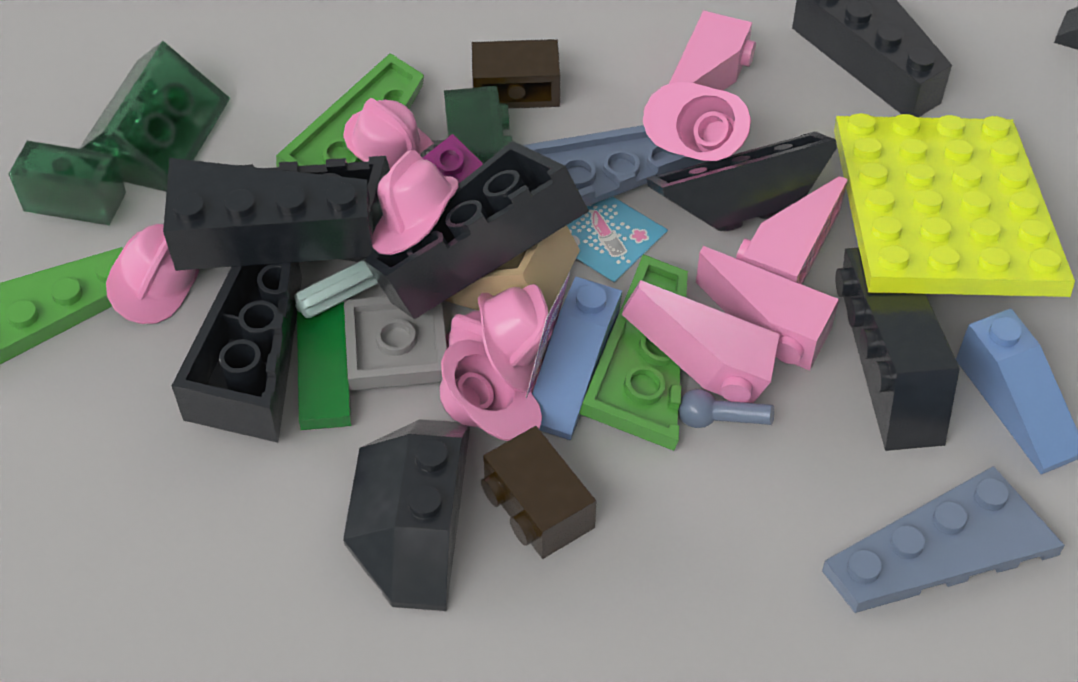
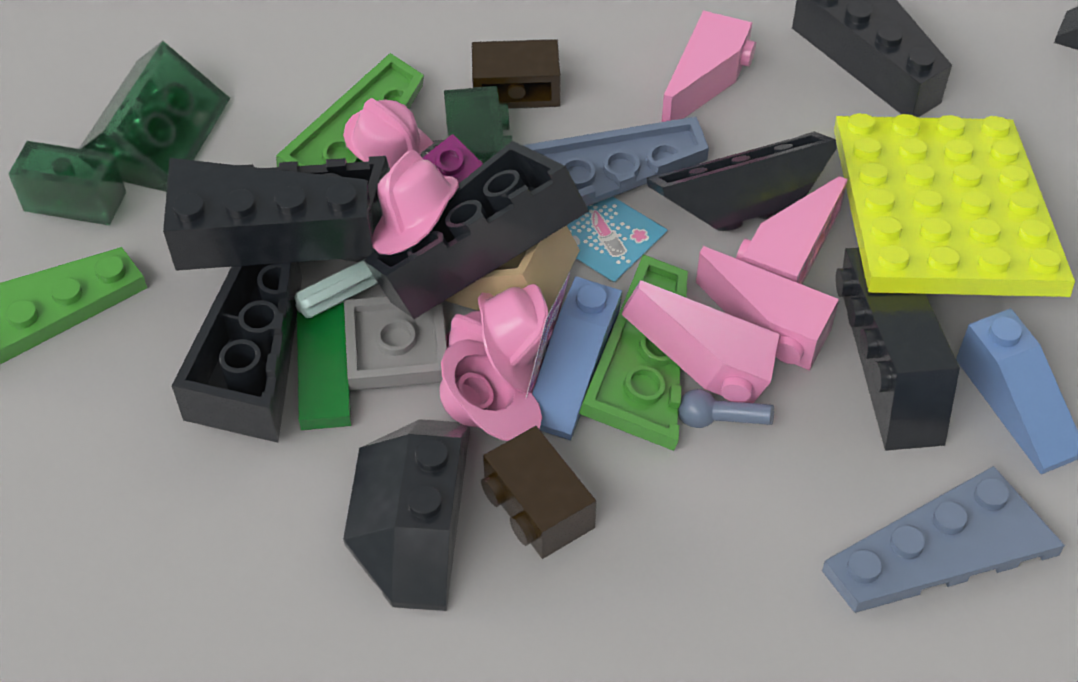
bright pink piece [106,224,199,324] -> none
bright pink piece [643,82,751,161] -> none

